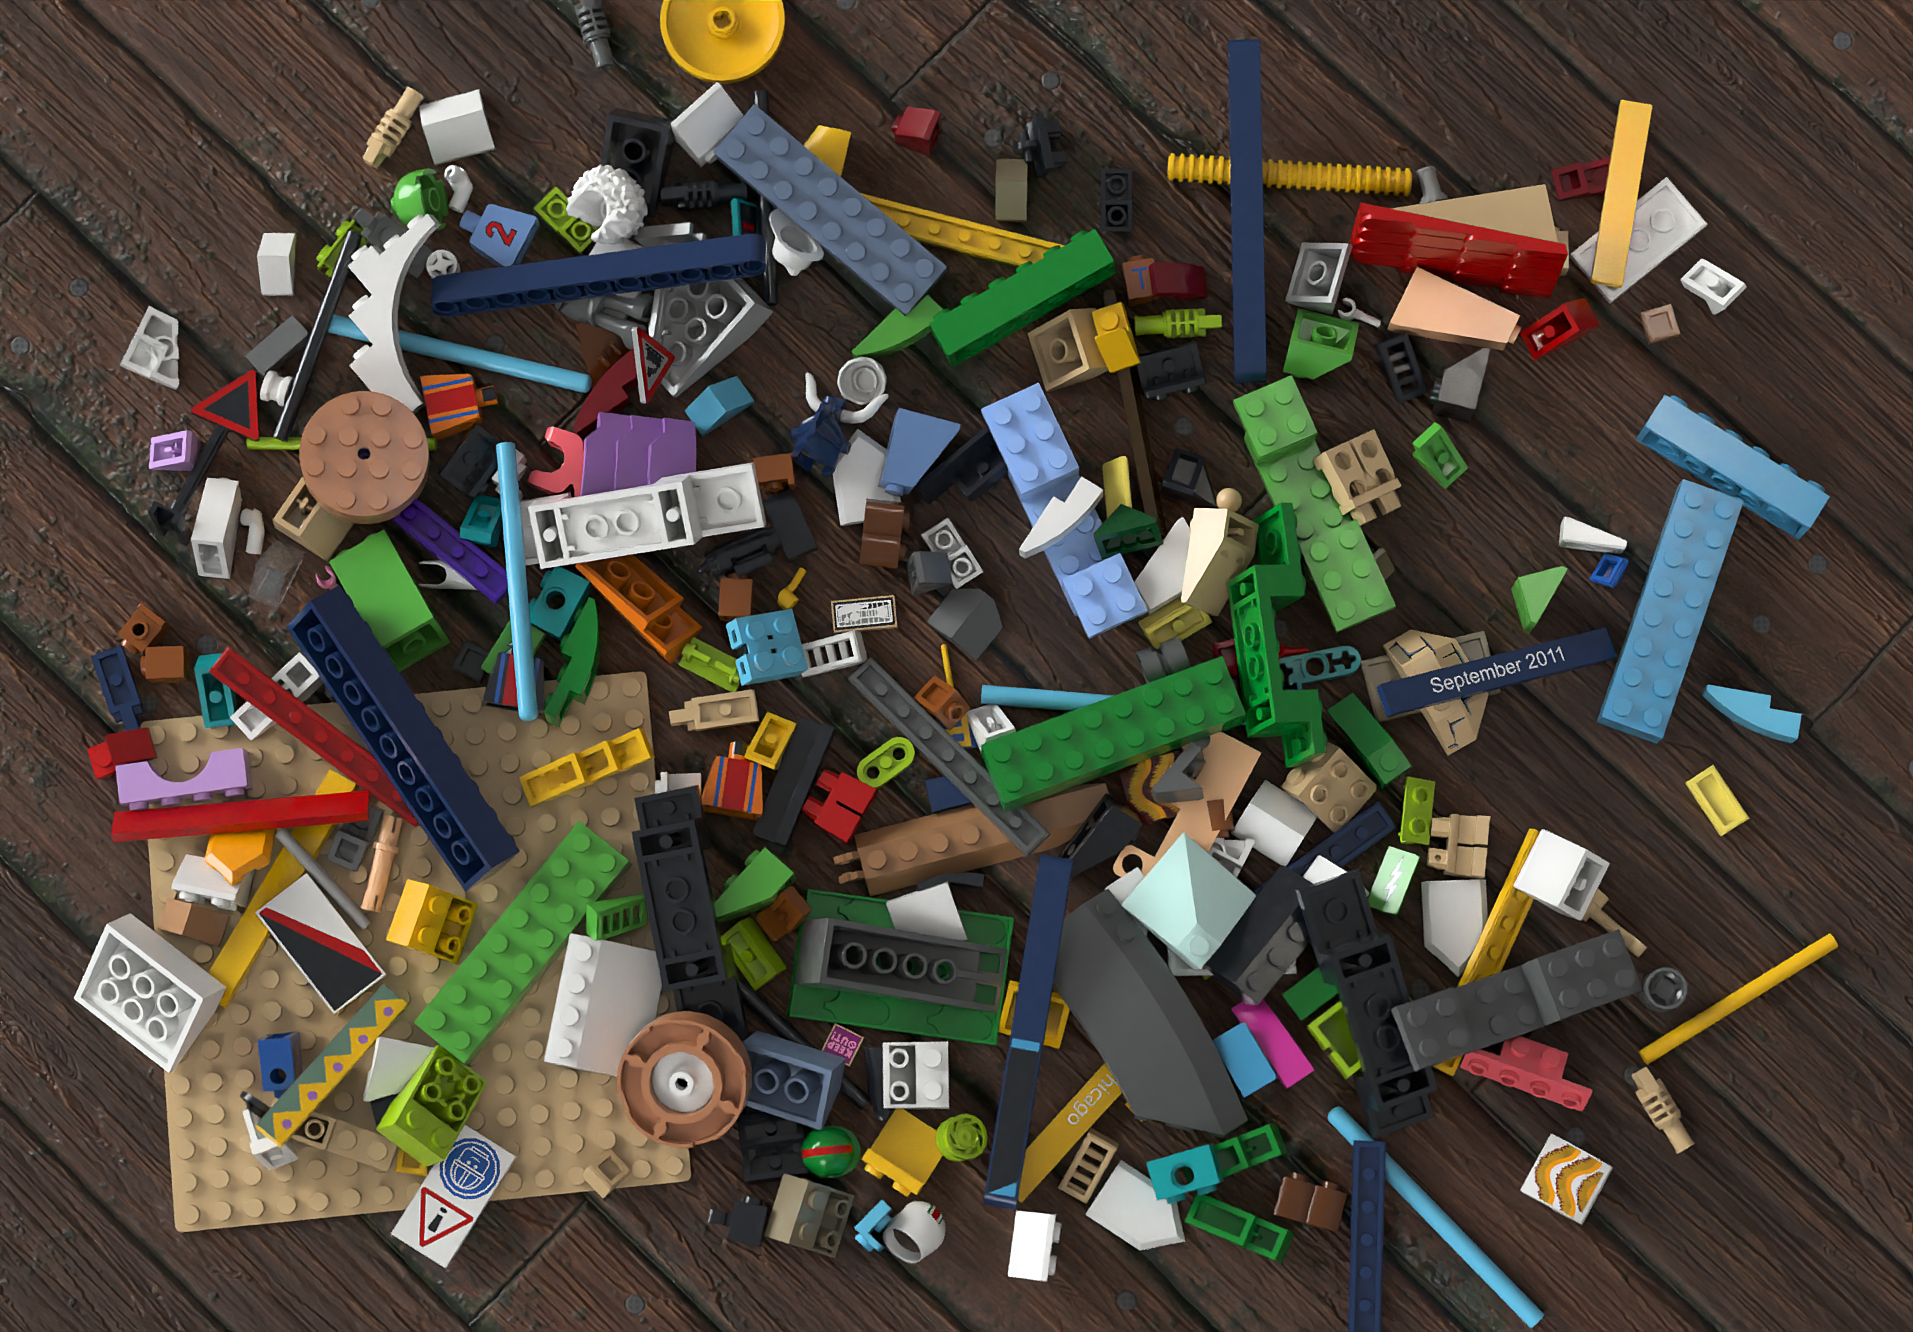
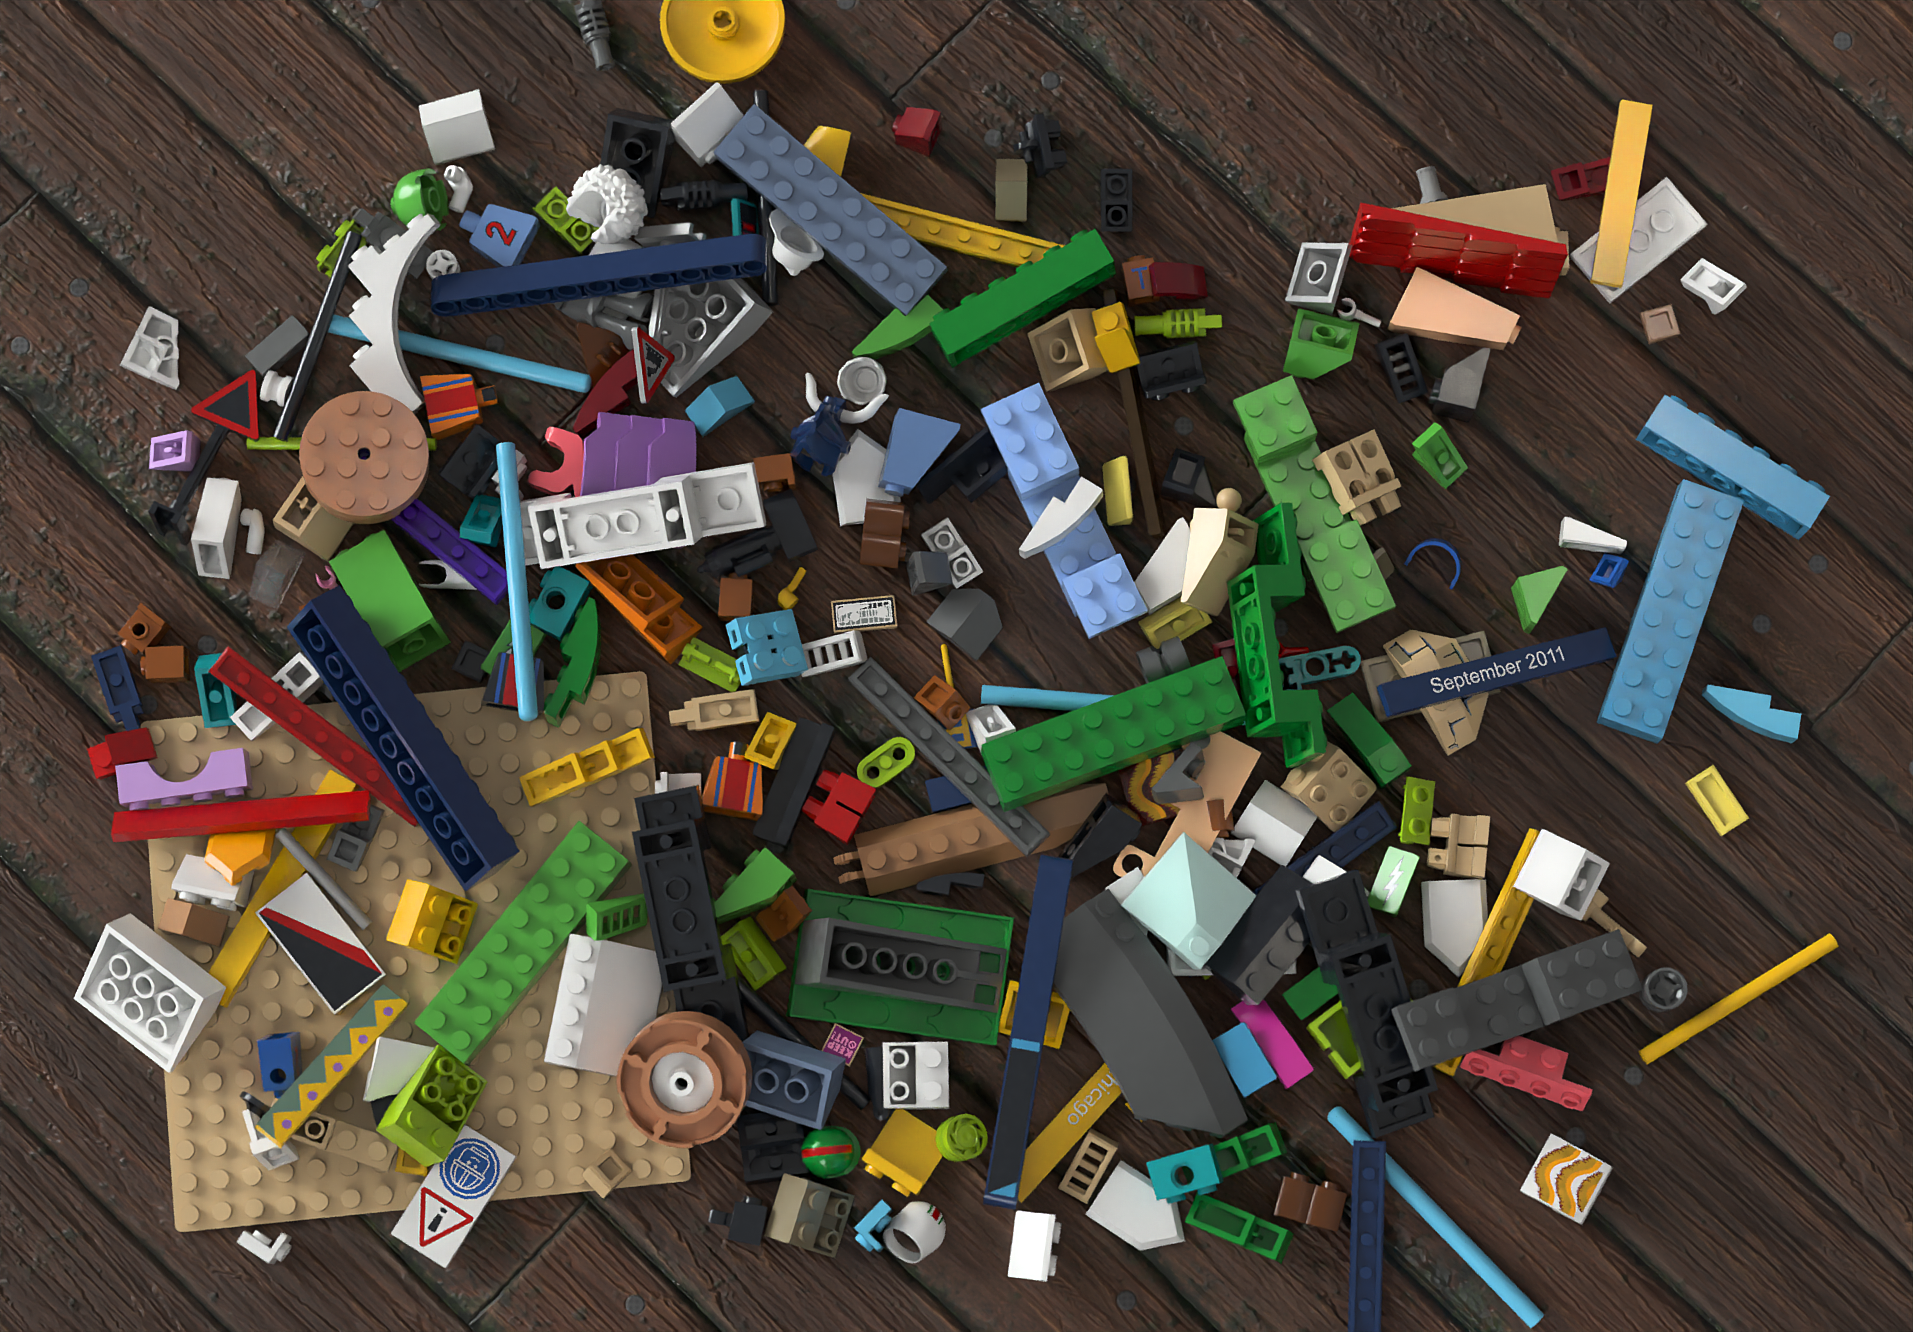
white slope [257,233,296,296] -> none
light nougat pin [361,814,404,913] -> none
tan hinge [363,87,424,169] -> none
white slope [886,882,968,941] -> none
dark green slope [1094,504,1164,559] -> none
yellow piece [1167,153,1412,196] -> none
dark blue beam [1228,39,1266,383] -> none
red slope [1520,298,1600,360] -> none
tan hinge [1632,1067,1695,1154] -> none
none -> white bracket [237,1230,292,1265]
none -> blue helmet [1404,538,1462,590]

